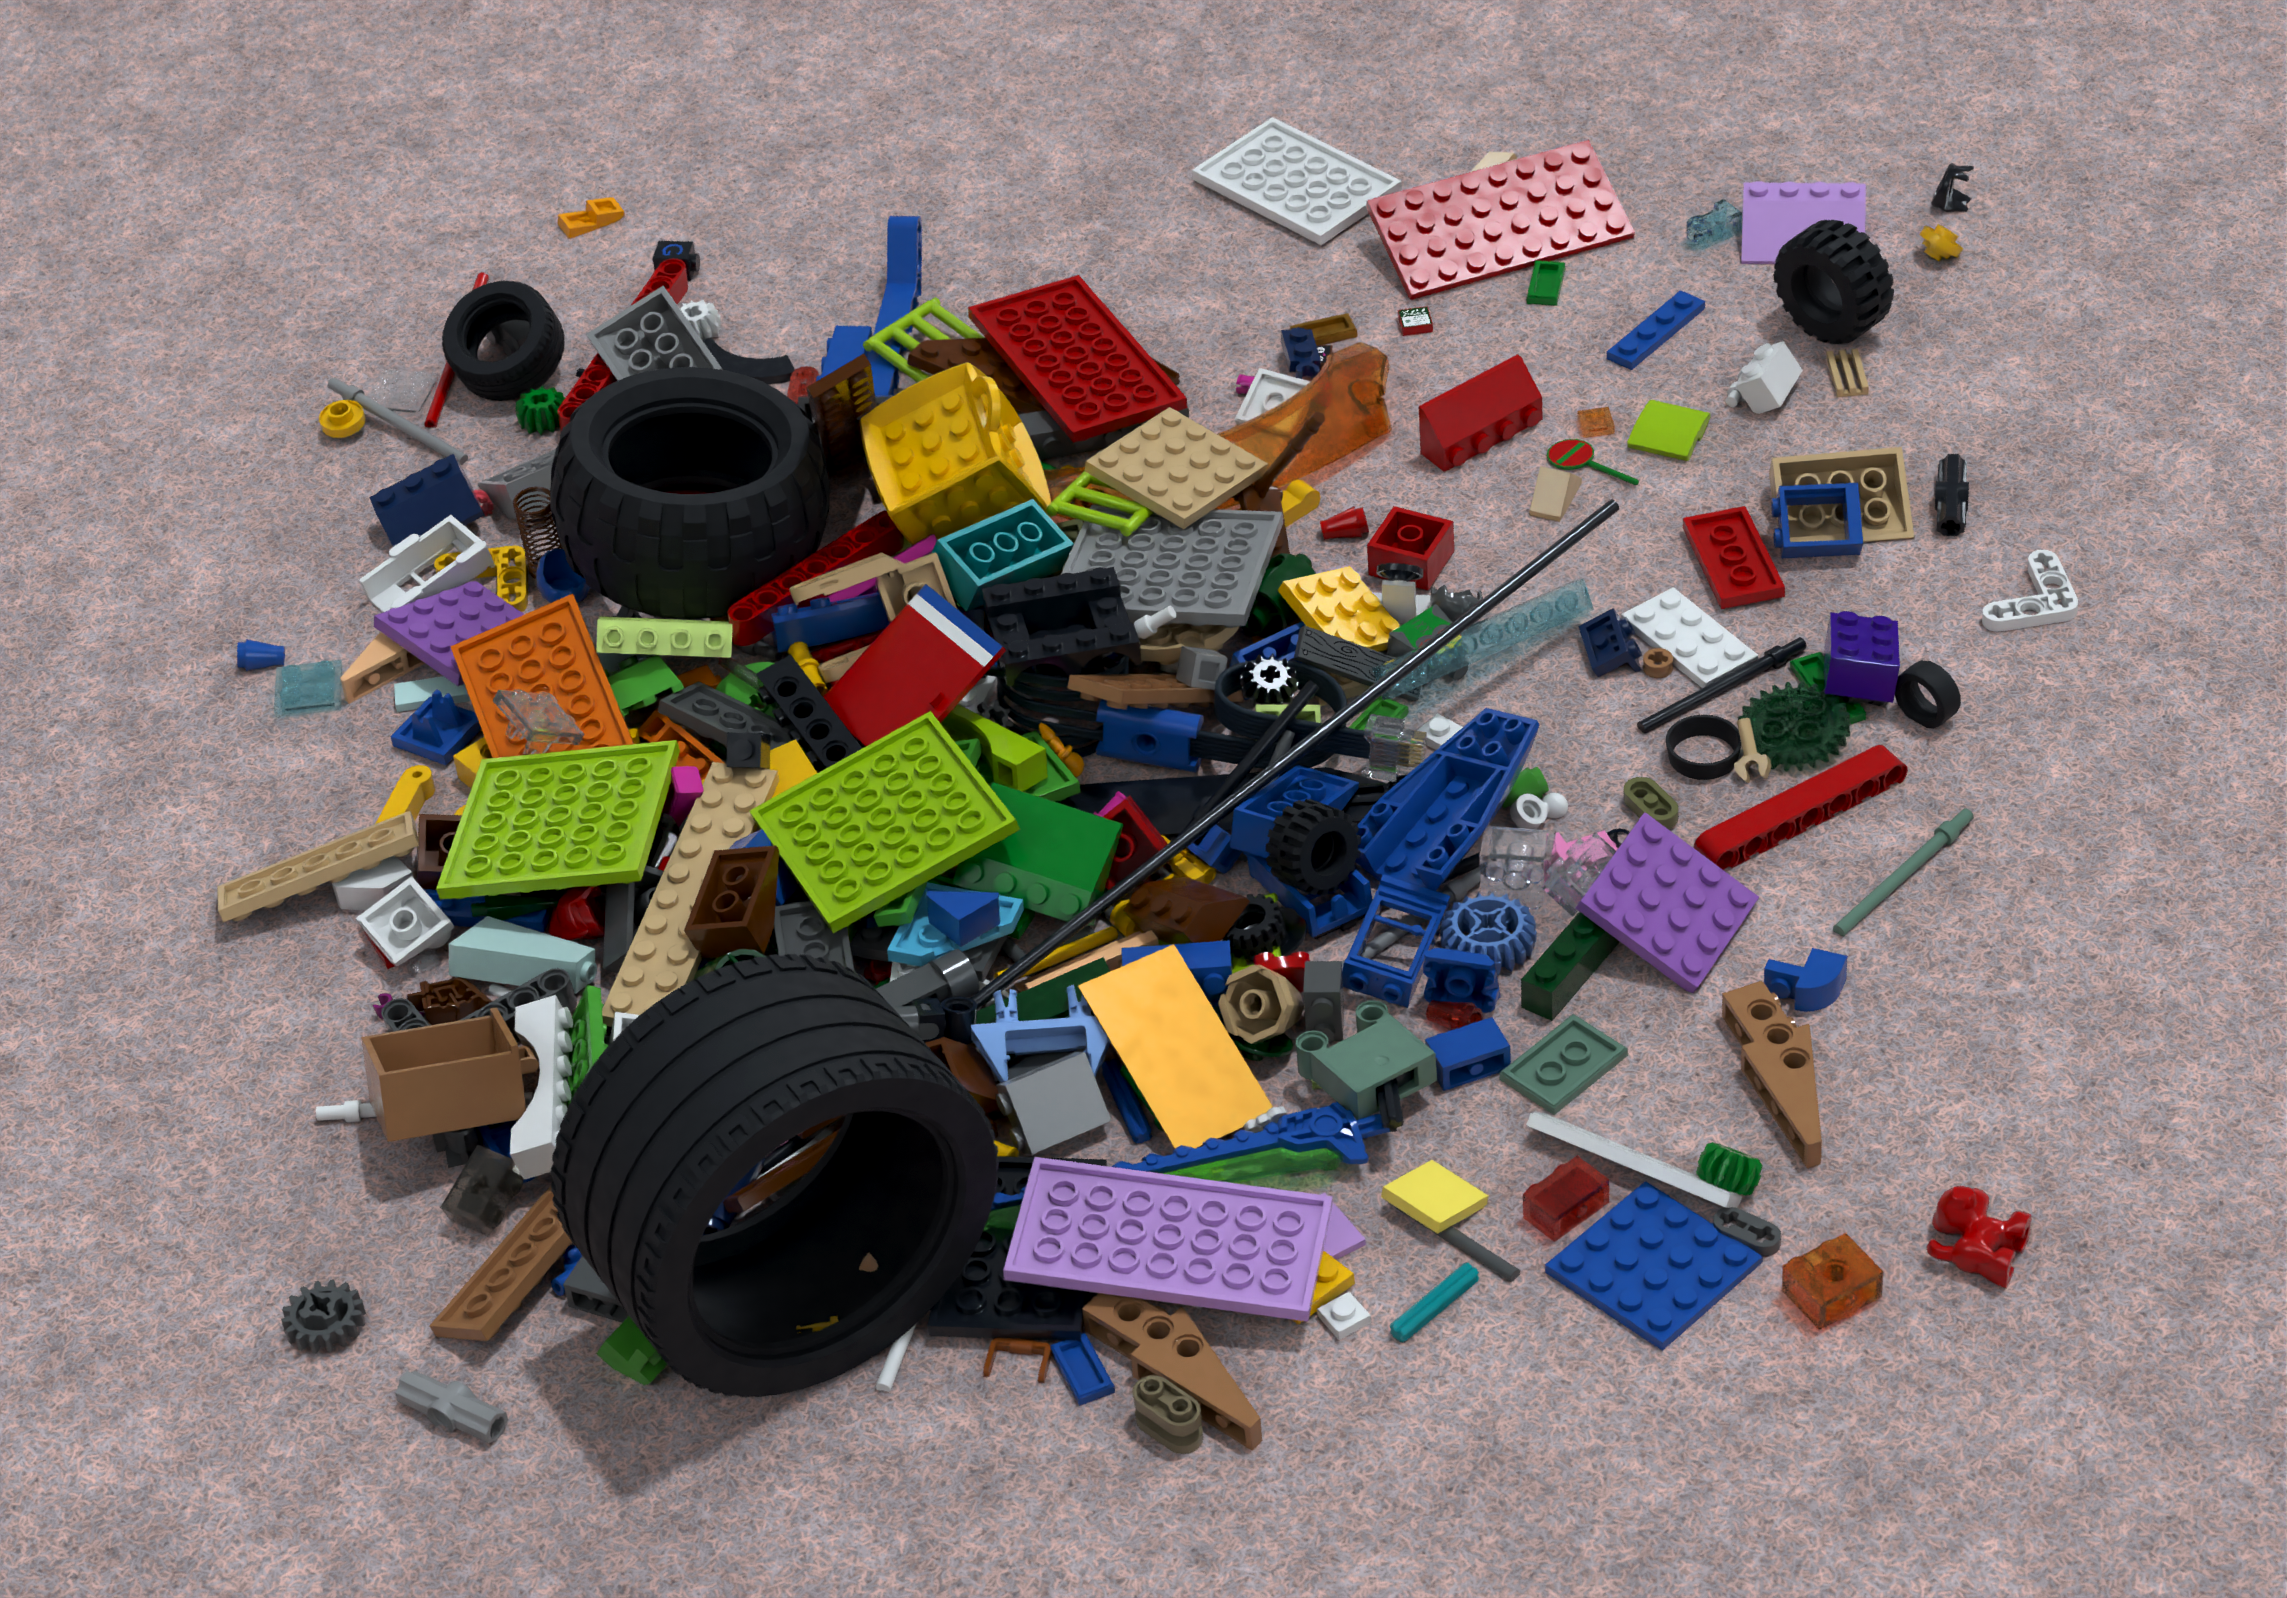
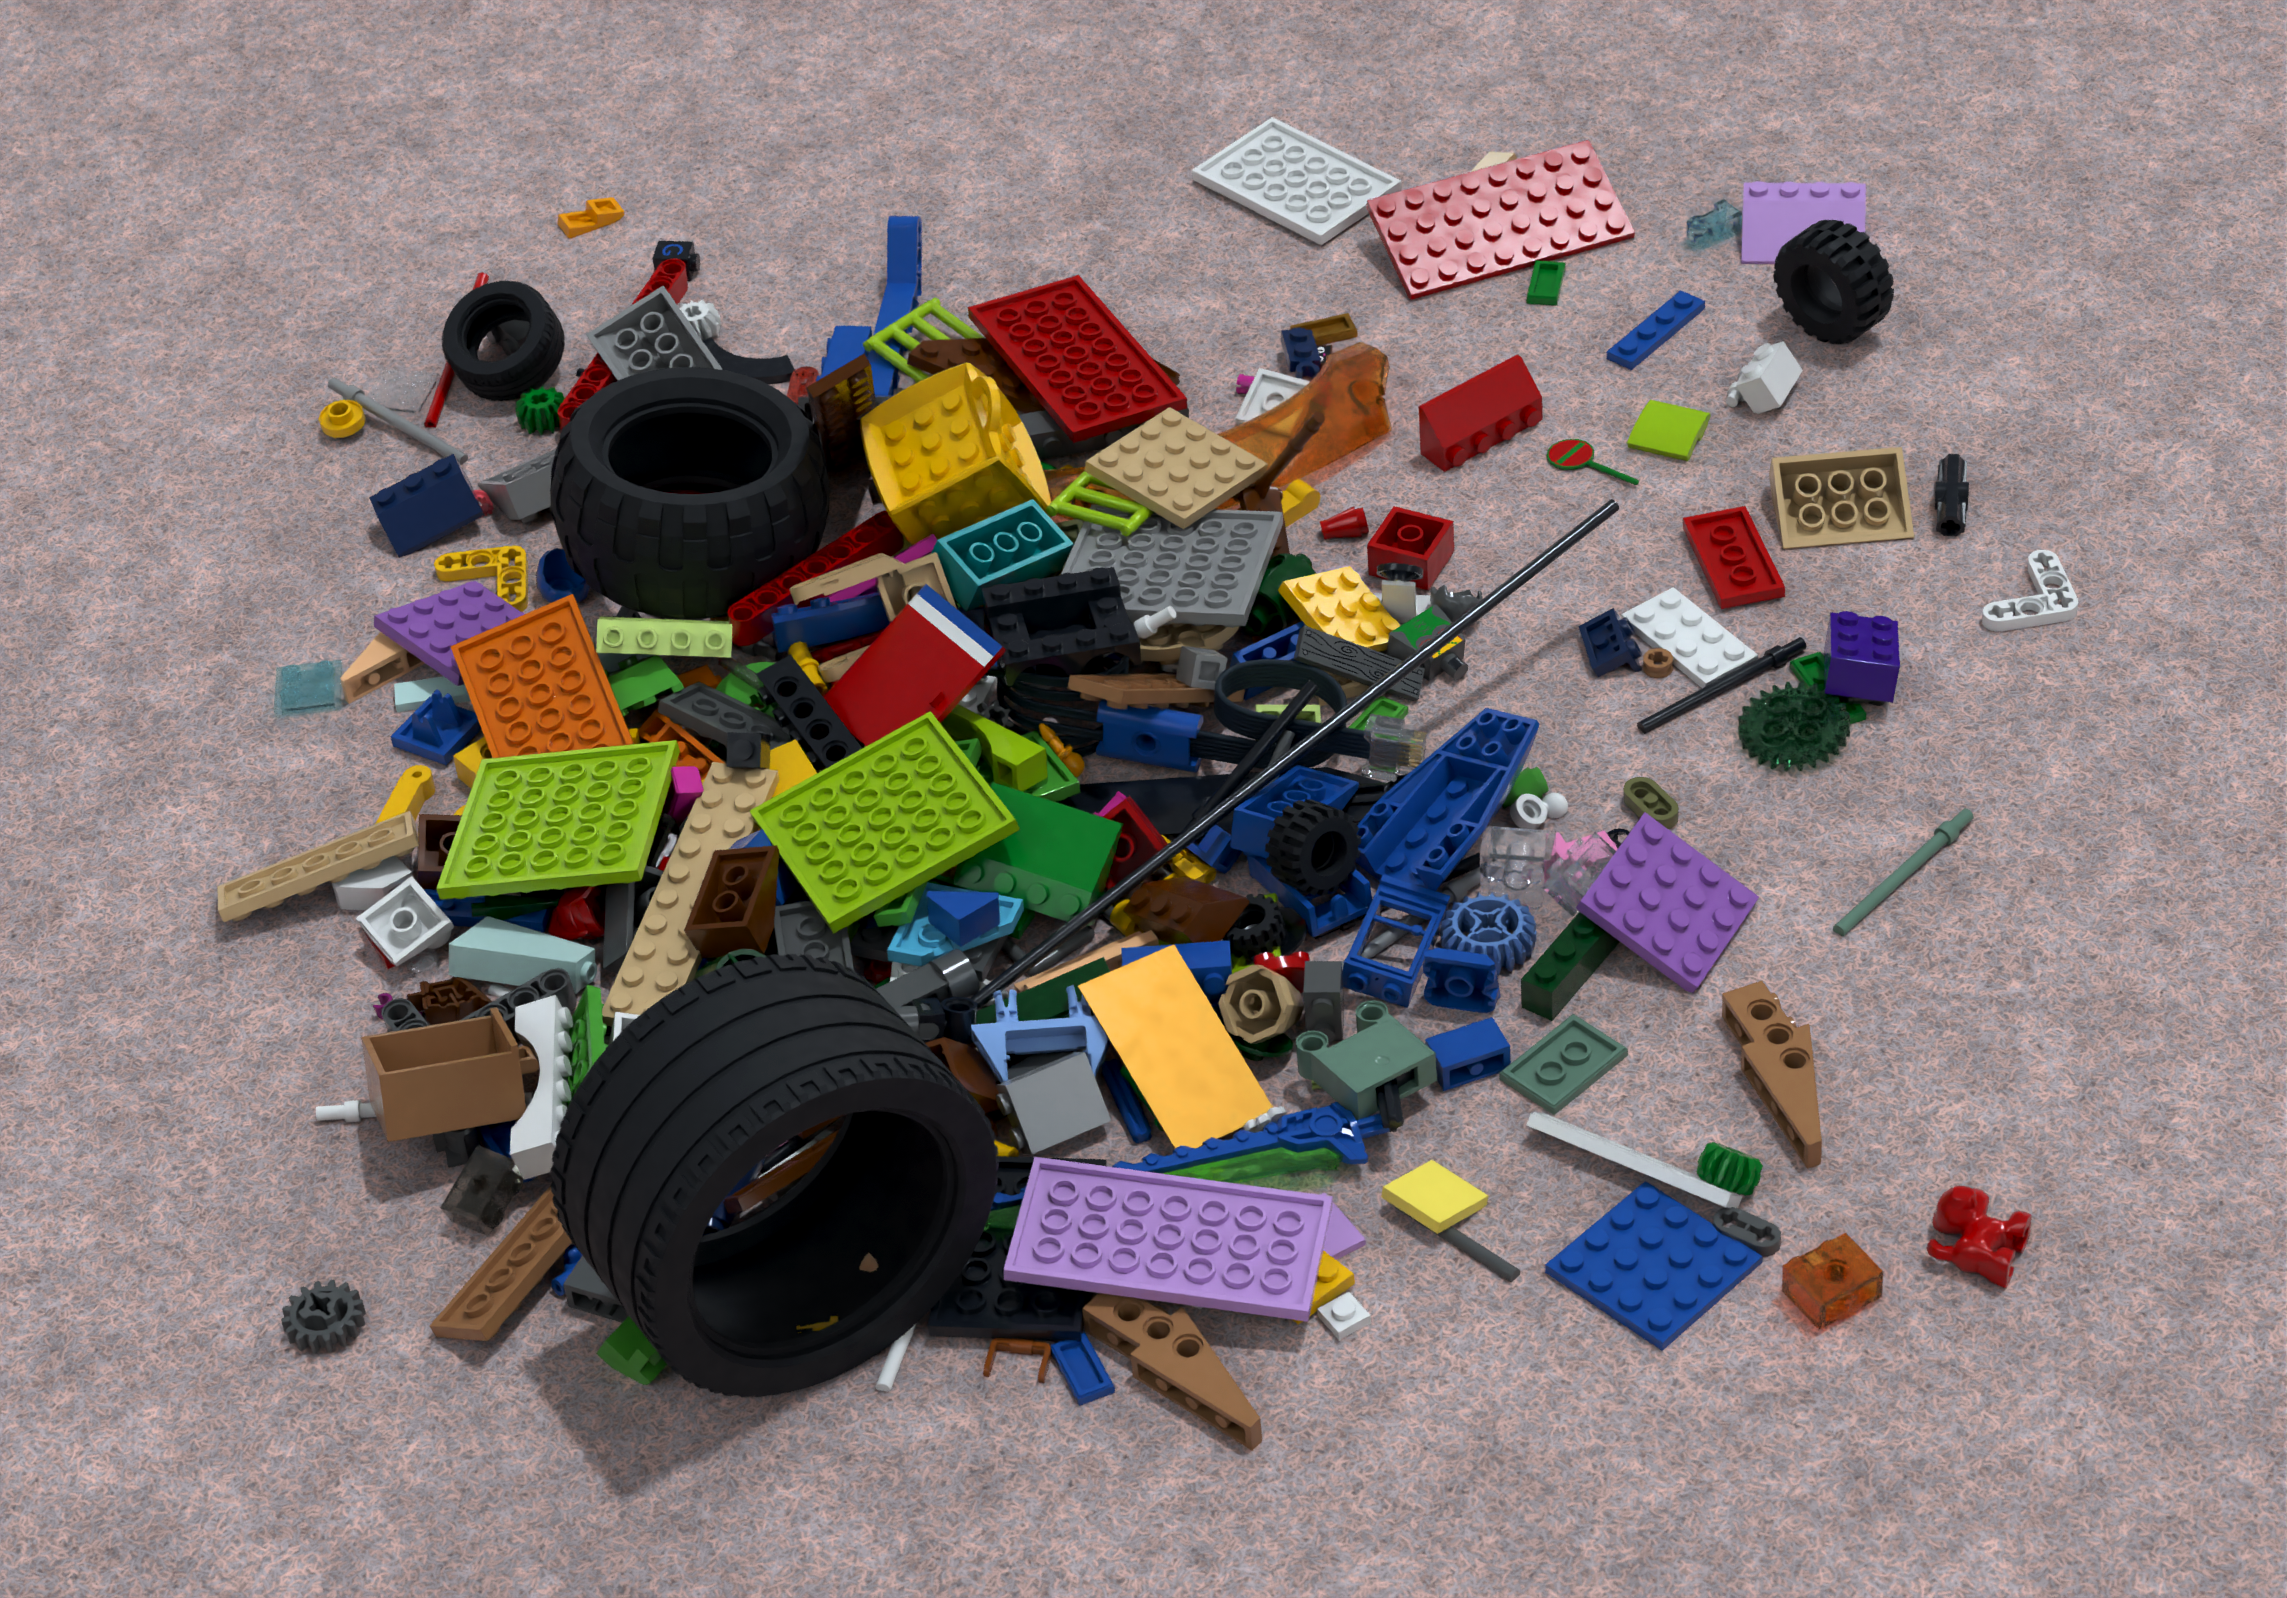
blue cone [237,639,285,671] -> none
white piece [359,515,495,612] -> none
light grey piece [395,1371,508,1443] -> none
clear plate [493,689,584,755] -> none
reddish brown piece [513,486,563,579] -> none
yellow bar [994,926,1118,980] -> none
dark tan brick [1133,1375,1203,1454] -> none
black gear [1240,653,1298,708] -> none
clear light blue plate [1372,578,1594,700] -> none
teal axle [1390,1263,1479,1342] -> none
tile [1398,306,1433,336] -> none
white plate [1416,713,1463,750] -> none
clear red cone [1426,1000,1483,1031] -> none
clear red brick [1522,1155,1609,1242] -> none
tan slope [1530,466,1582,522] -> none
clear orange tile [1577,407,1615,438] -> none
black tyre [1666,715,1741,780] -> none
red beam [1693,745,1908,870] -> none
tan bar [1734,718,1771,783] -> none
blue brick [1764,948,1848,1011] -> none
blue window [1771,483,1863,559] -> none
tan tile [1826,348,1869,397] -> none
black tyre [1895,660,1961,729] -> none
yellow plate [1919,224,1963,261] -> none
black piece [1931,163,1974,212] -> none

